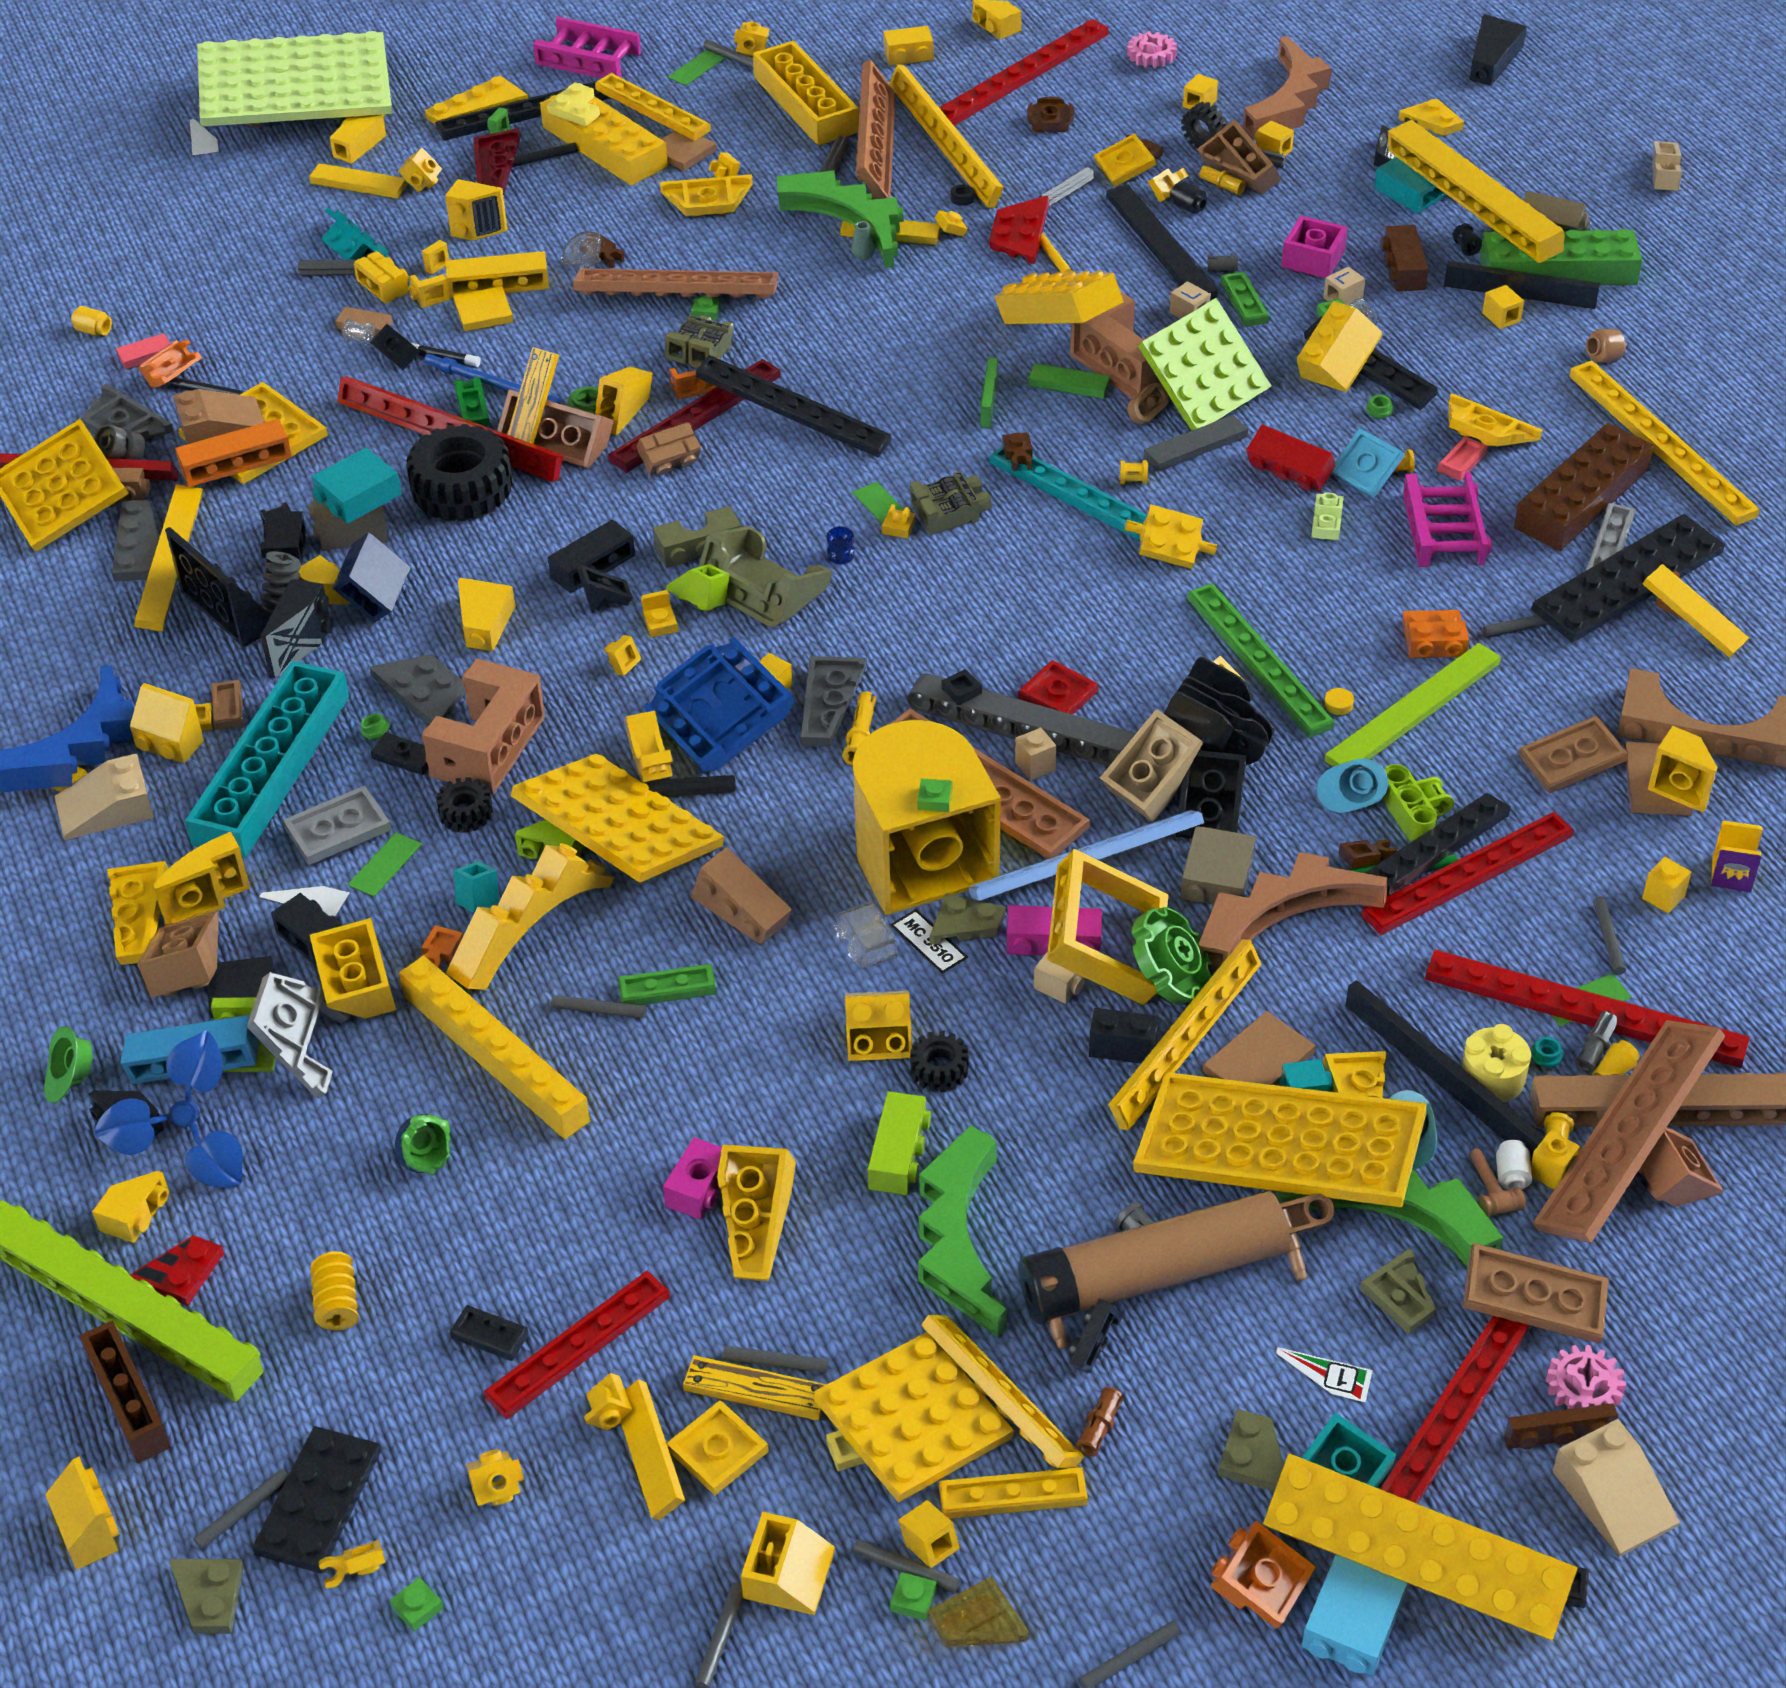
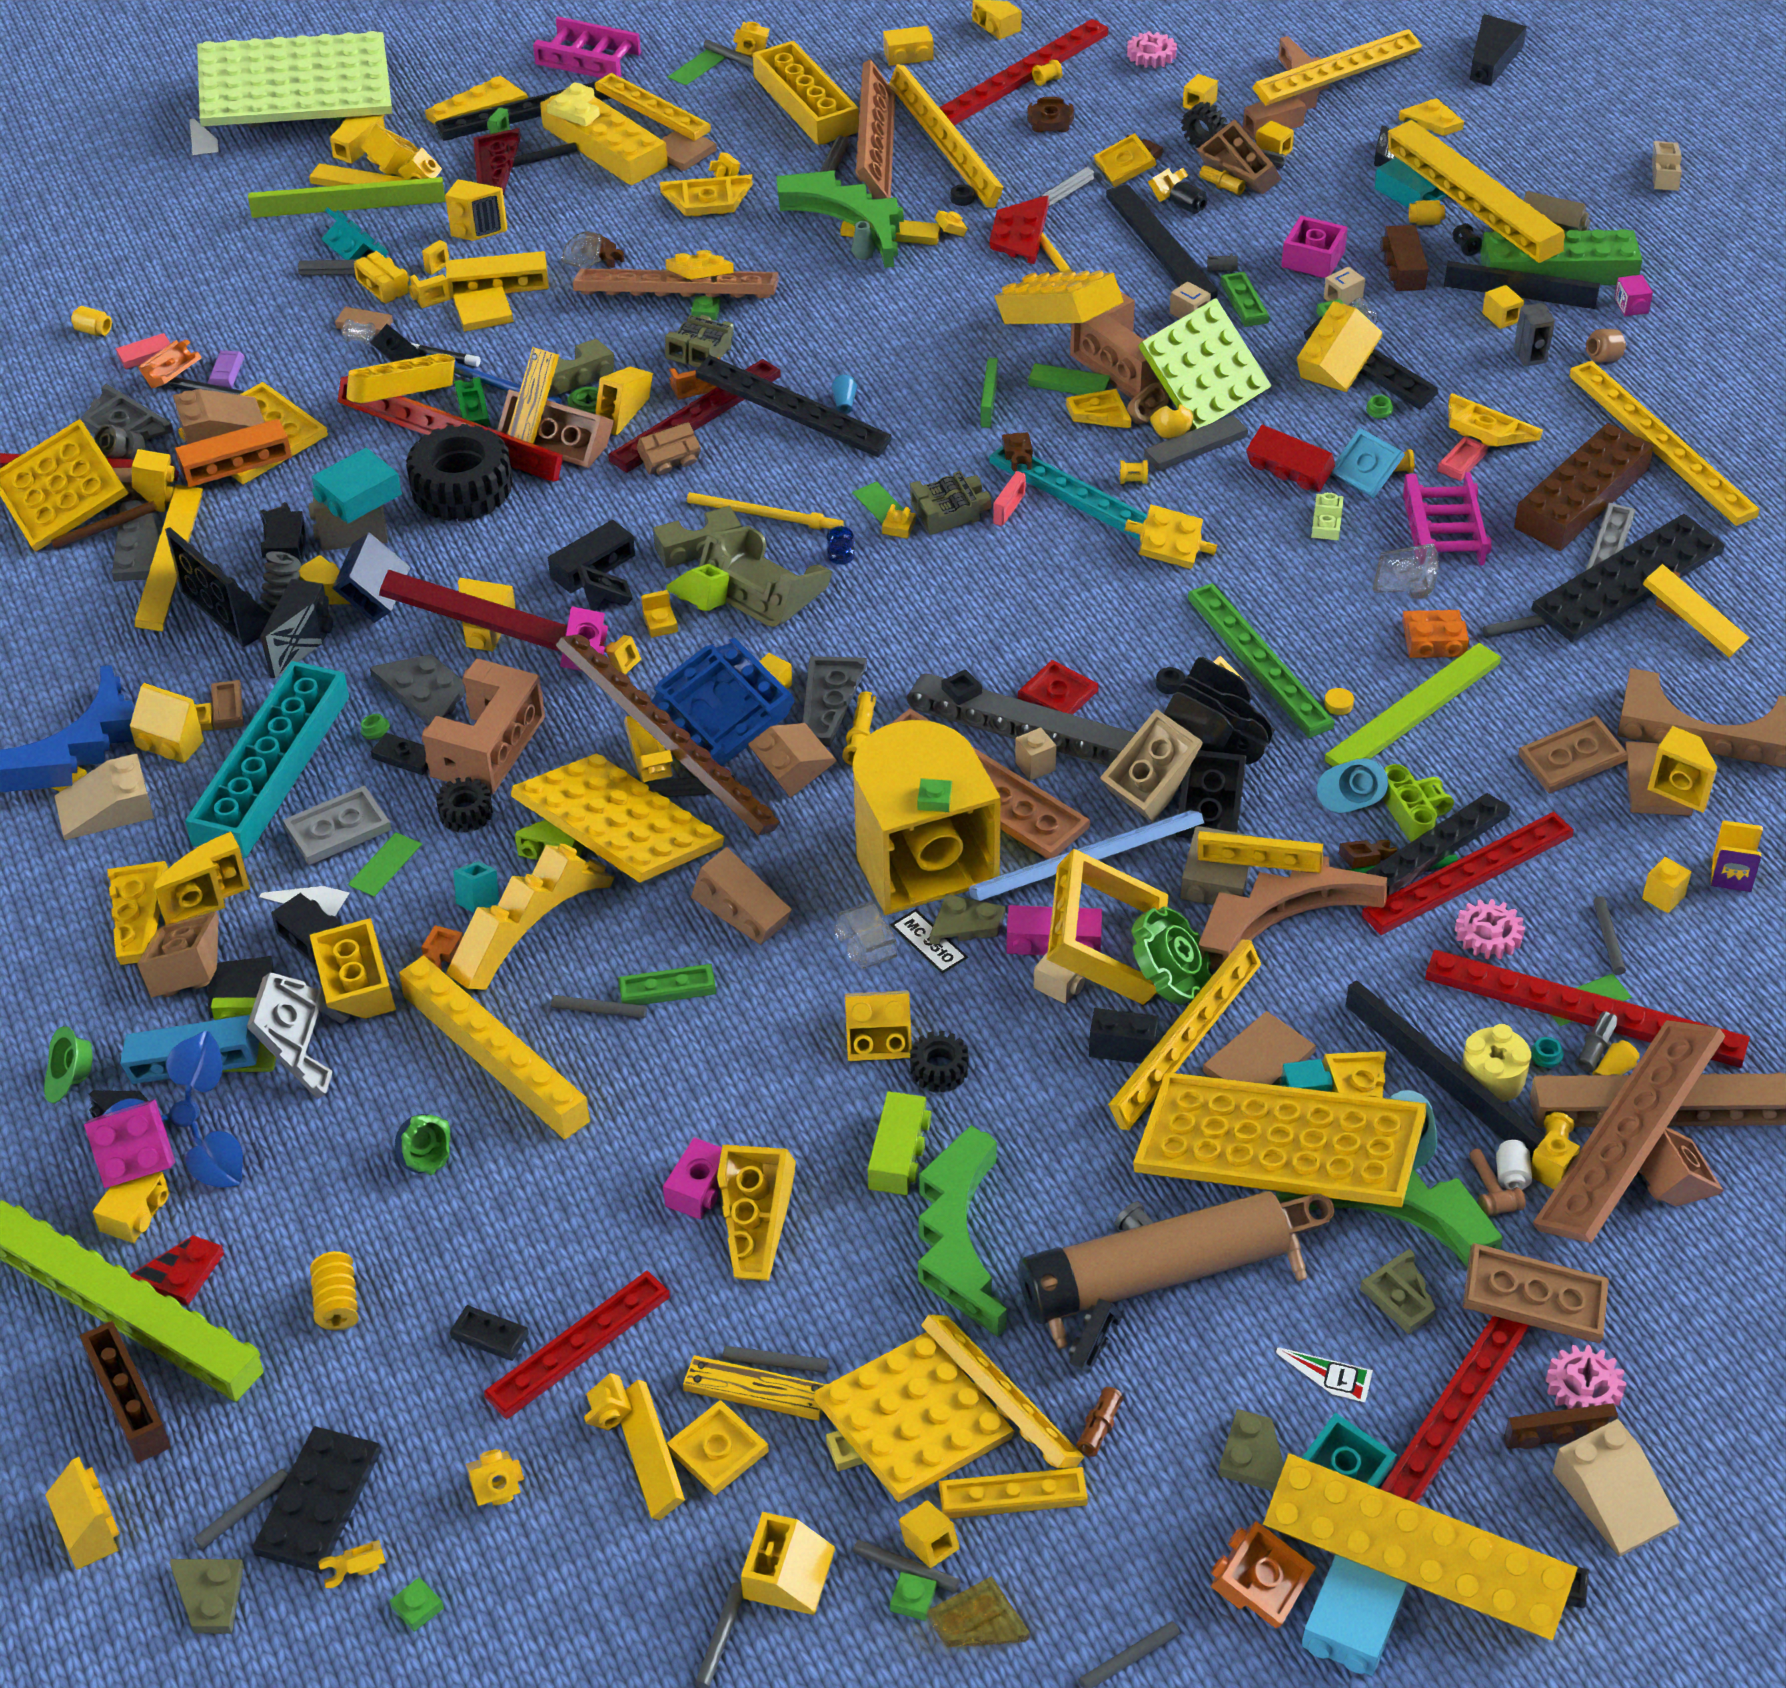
none -> reddish brown bar [51,501,158,549]
none -> dark pink brick [84,1099,176,1188]
none -> yellow slope [132,449,175,513]
none -> medium lavender tile [207,351,244,388]
none -> lime tile [248,177,446,218]
none -> yellow beam [347,354,455,403]
none -> yellow slope [361,124,419,177]
none -> dark red tile [379,569,606,652]
none -> olive arch [548,339,614,397]
none -> reddish brown plate [556,634,780,835]
none -> dark pink brick [560,606,608,671]
none -> yellow plate [665,250,734,280]
none -> yellow bar [687,492,844,531]
none -> medium nougat slope [748,723,837,798]
none -> dark azure cone [831,375,857,414]
none -> coral tile [993,471,1026,526]
none -> yellow bush [1032,59,1063,86]
none -> yellow wing [1066,389,1131,428]
none -> yellow hair [1150,404,1193,439]
none -> black tile [1156,667,1185,694]
none -> yellow tile [1198,831,1323,873]
none -> yellow plate [1252,29,1422,106]
none -> clear slope [1372,543,1439,599]
none -> yellow brick [1408,200,1445,226]
none -> bright pink gear [1455,899,1525,959]
none -> flat silver brick [1513,303,1555,366]
none -> dark pink brick [1614,275,1653,316]

